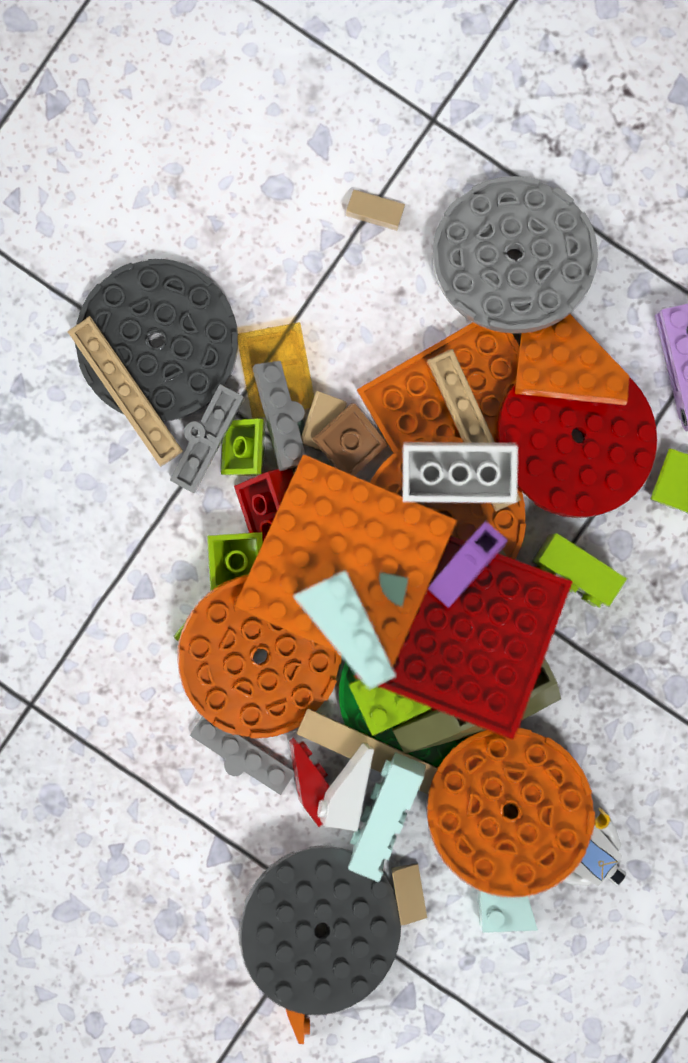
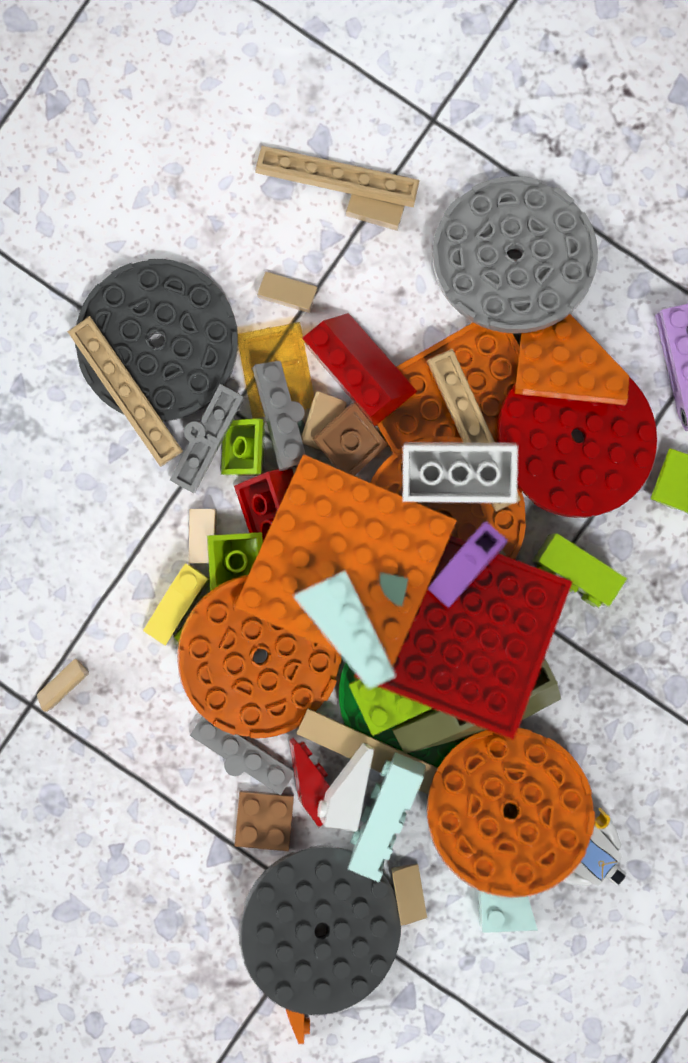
none -> tan slope [37,659,89,712]
none -> light yellow slope [143,563,210,646]
none -> slope [188,509,217,563]
none -> medium nougat plate [235,790,294,851]
none -> tan tile [256,146,420,208]
none -> tan slope [257,272,317,313]
none -> red slope [302,313,417,426]

